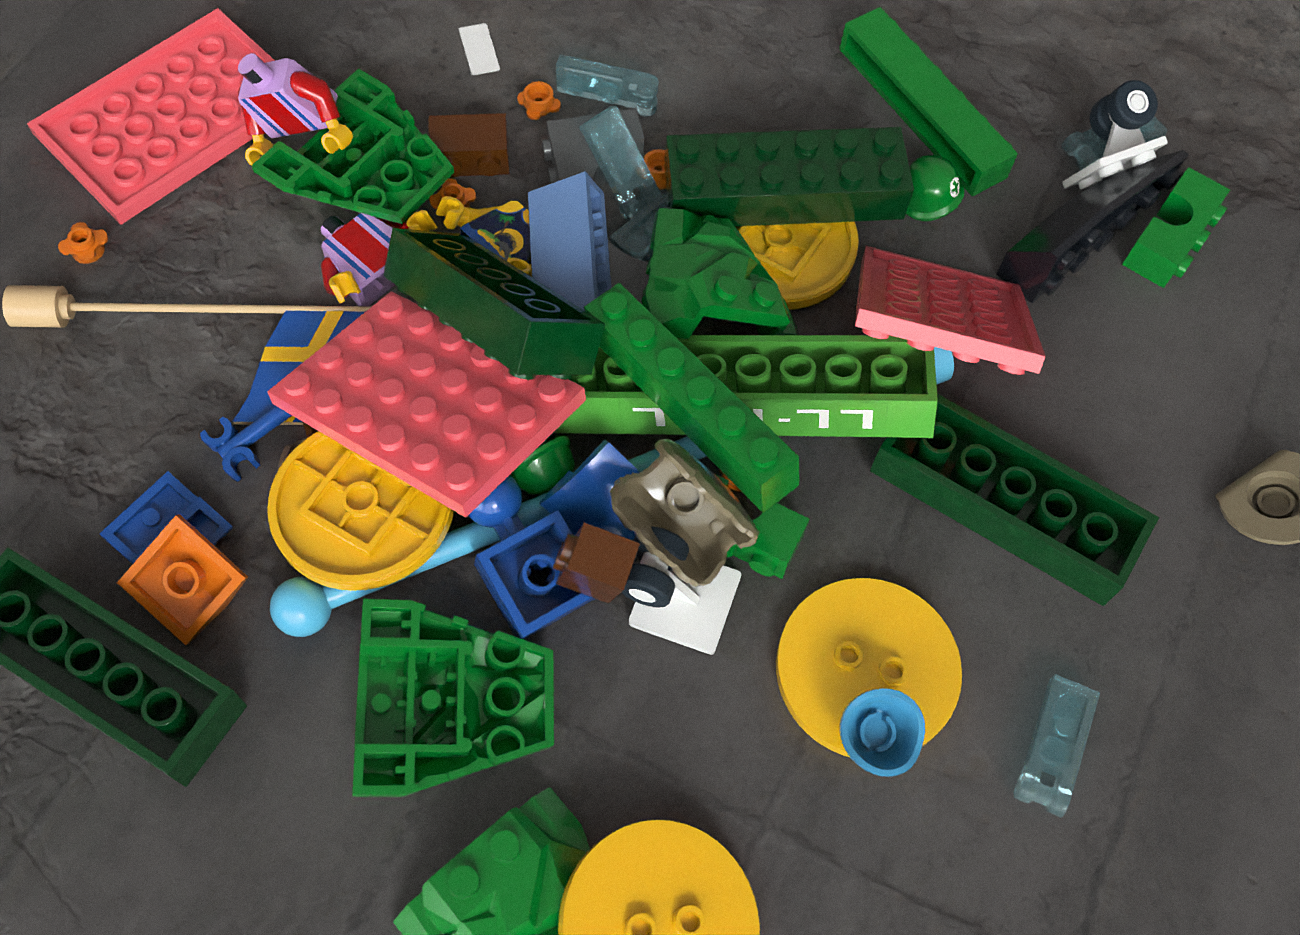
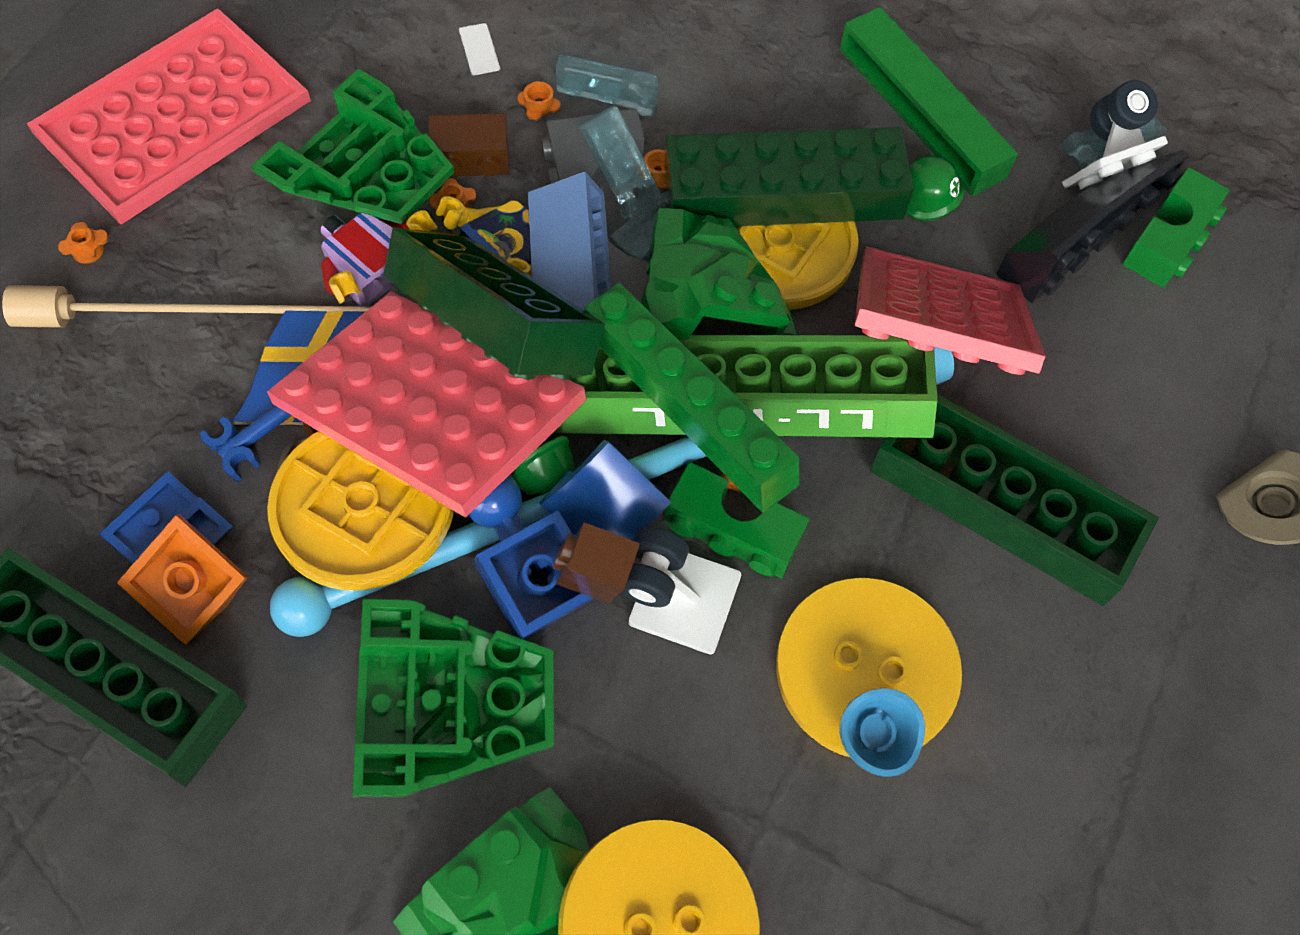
torso [238,53,353,165] -> none
dark tan animal [610,439,759,587] -> none
clear light blue plate [1013,674,1100,817] -> none

